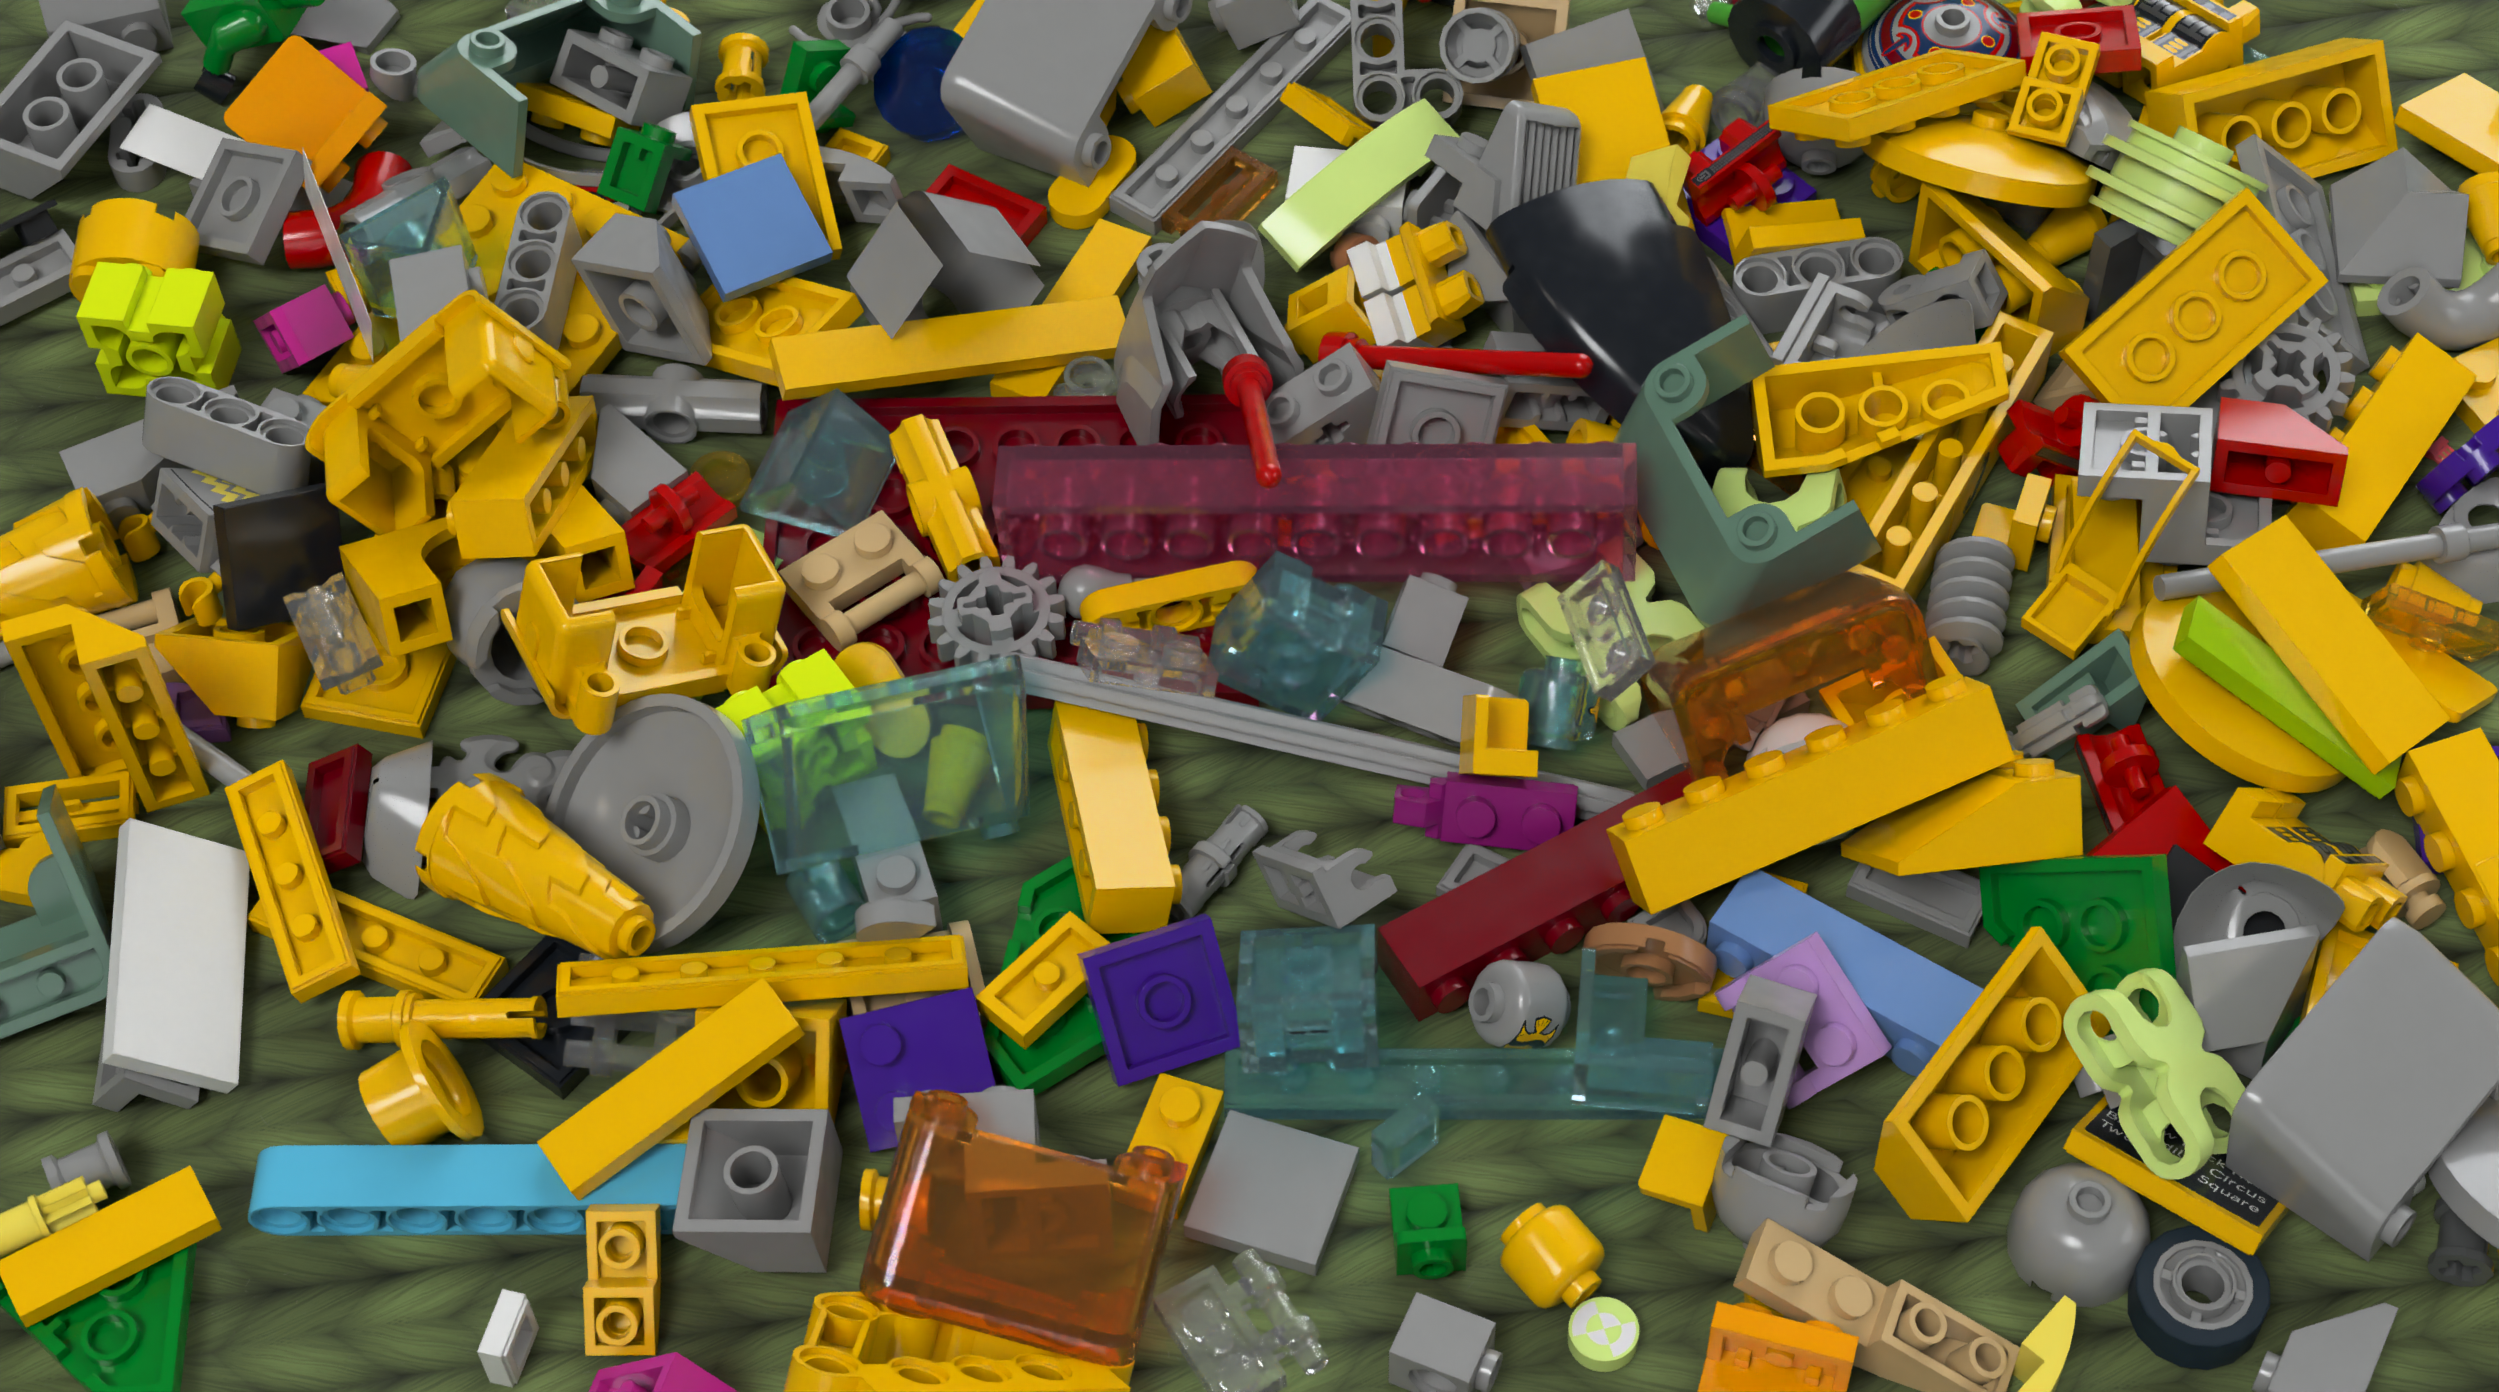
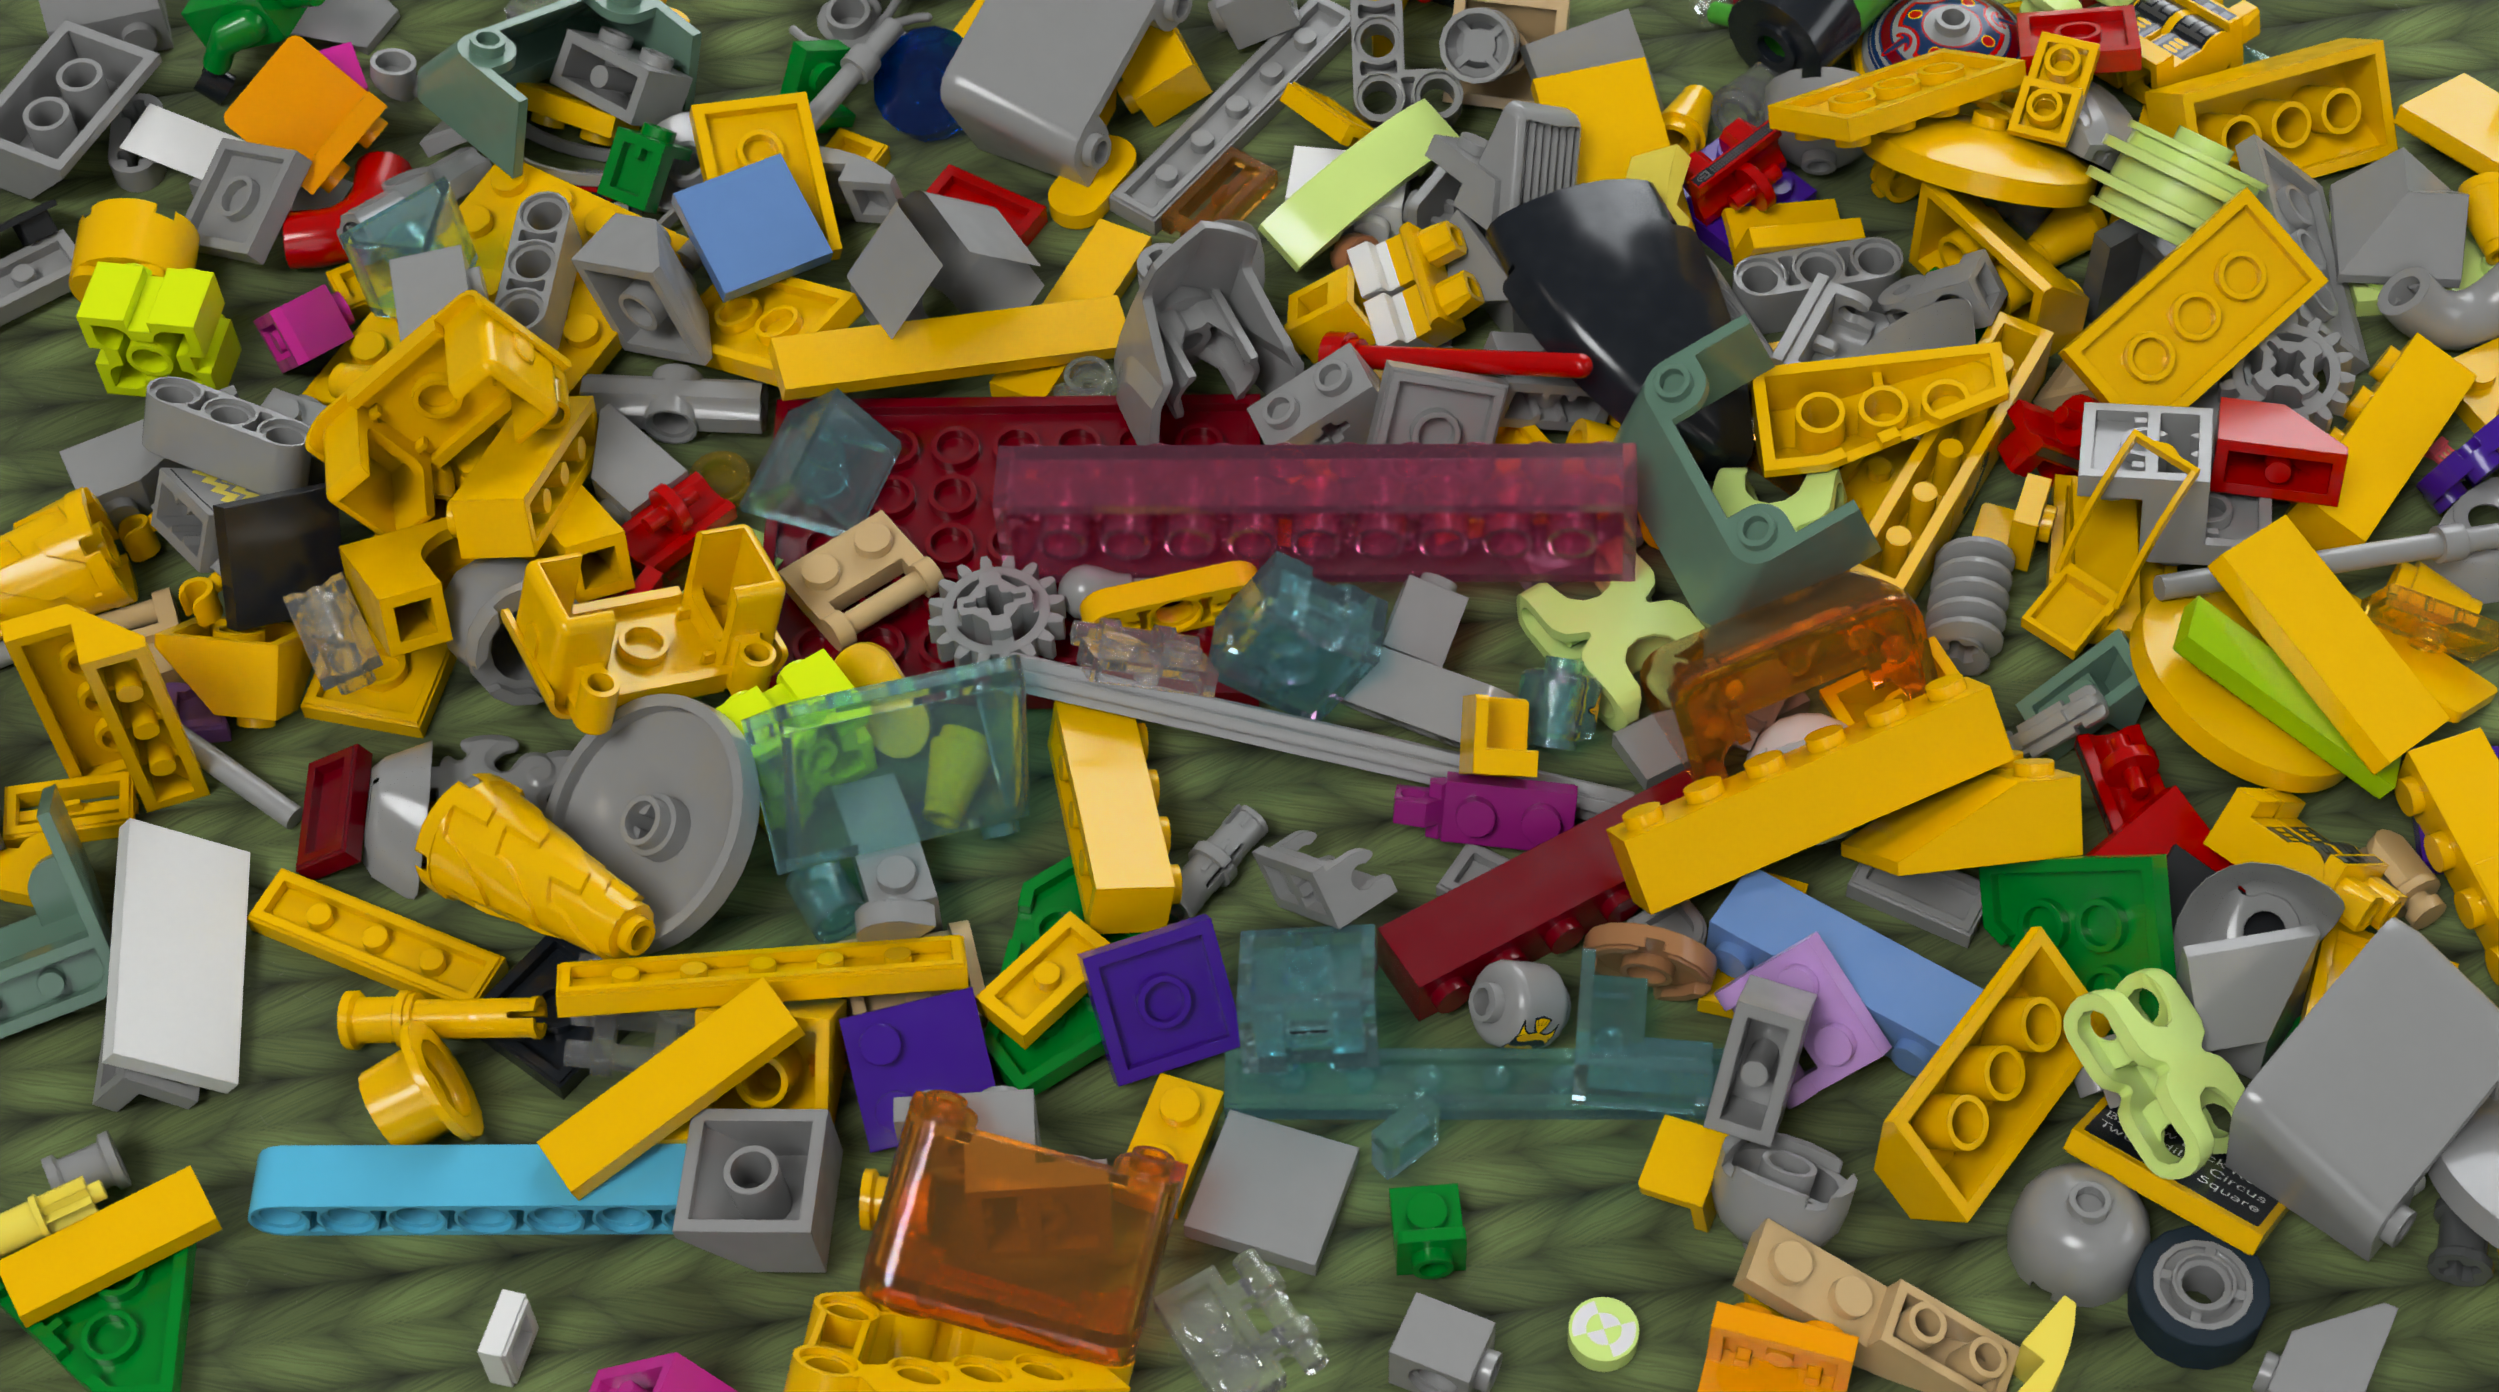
yellow tile [224,759,361,1004] -> none
white sticker [302,148,374,363] -> none
yellow slope [583,1204,661,1356] -> none
yellow bush [715,32,769,102] -> none
yellow piece [889,414,1001,583] -> none
red piece [1222,354,1282,489] -> none
yellow head [1500,1203,1605,1309] -> none
clear plate [1557,560,1657,702] -> none

